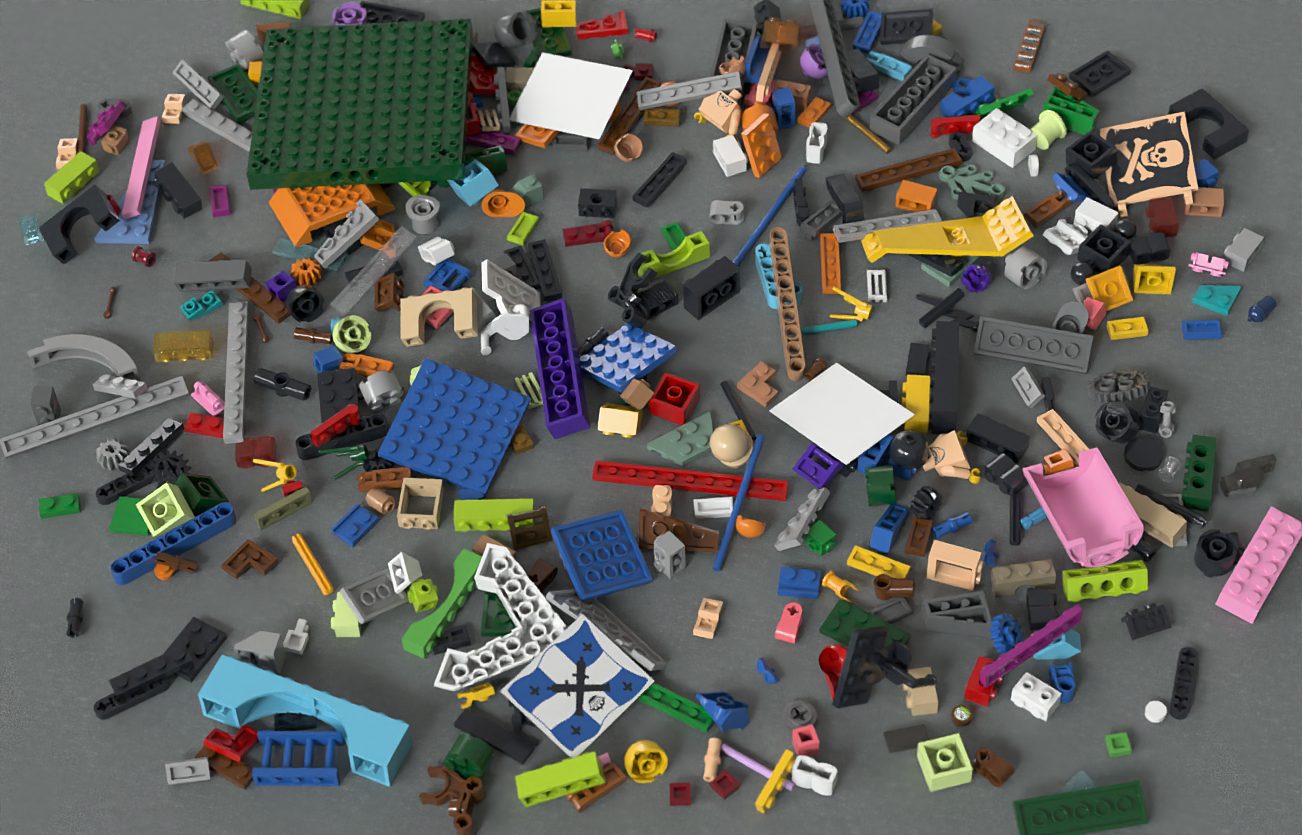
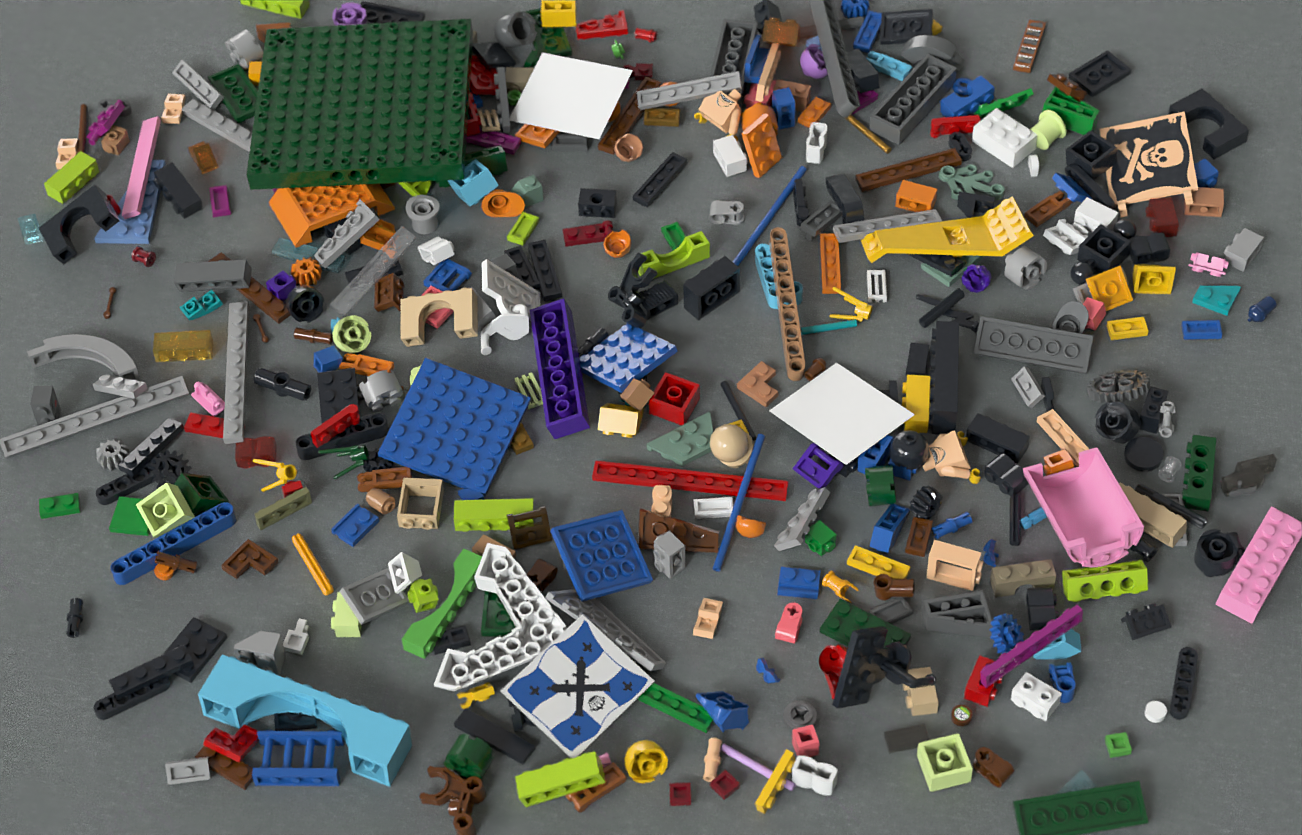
nougat hair [719,56,745,76] -> none

